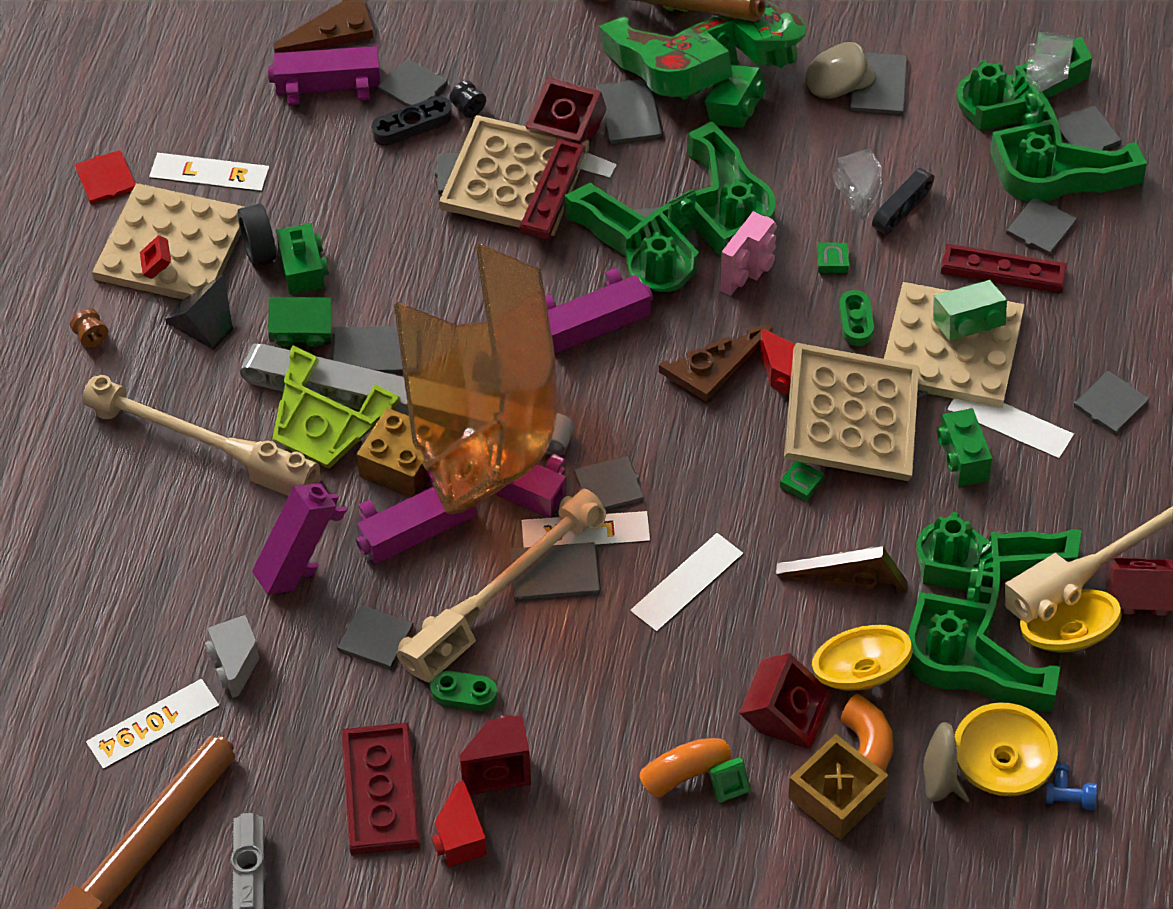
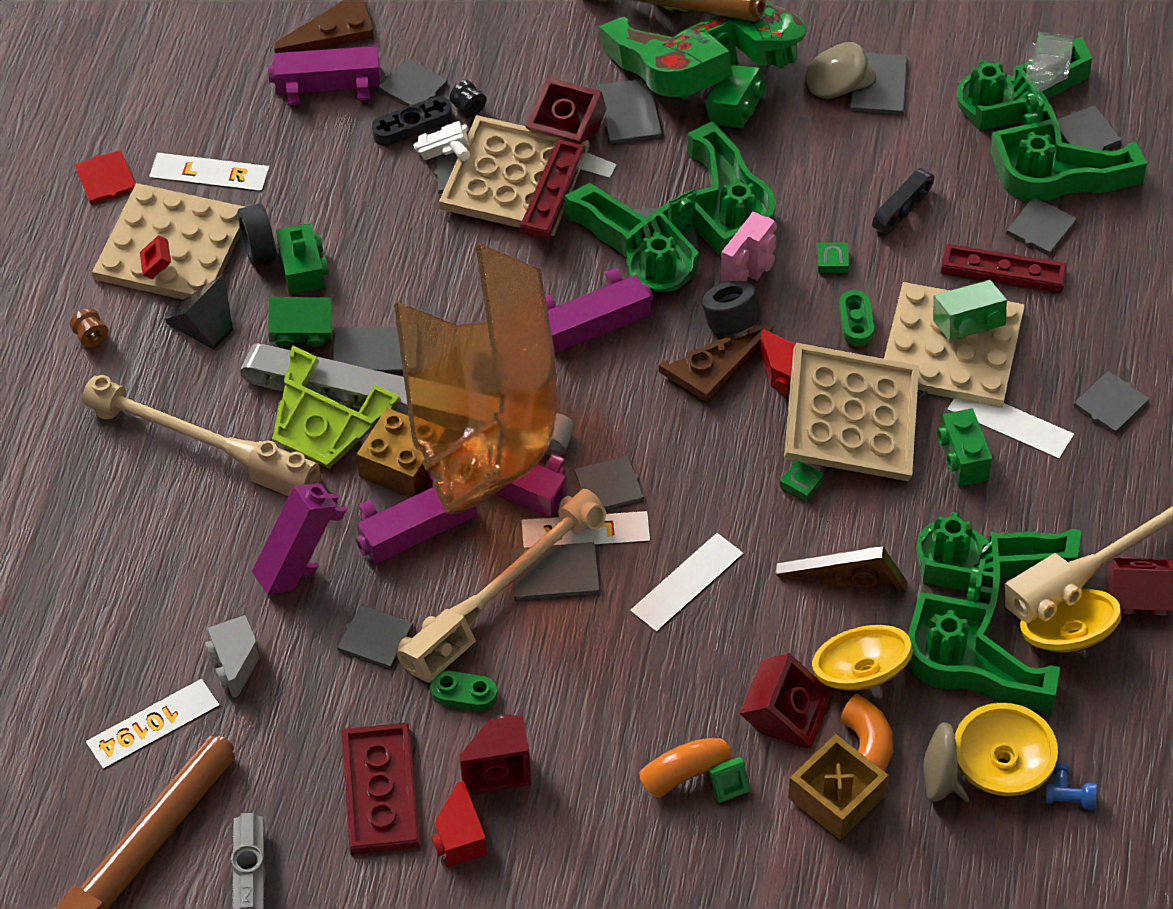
clear slope [833,148,883,220] -> none
none -> white piece [414,121,470,161]
none -> black tyre [702,281,762,334]

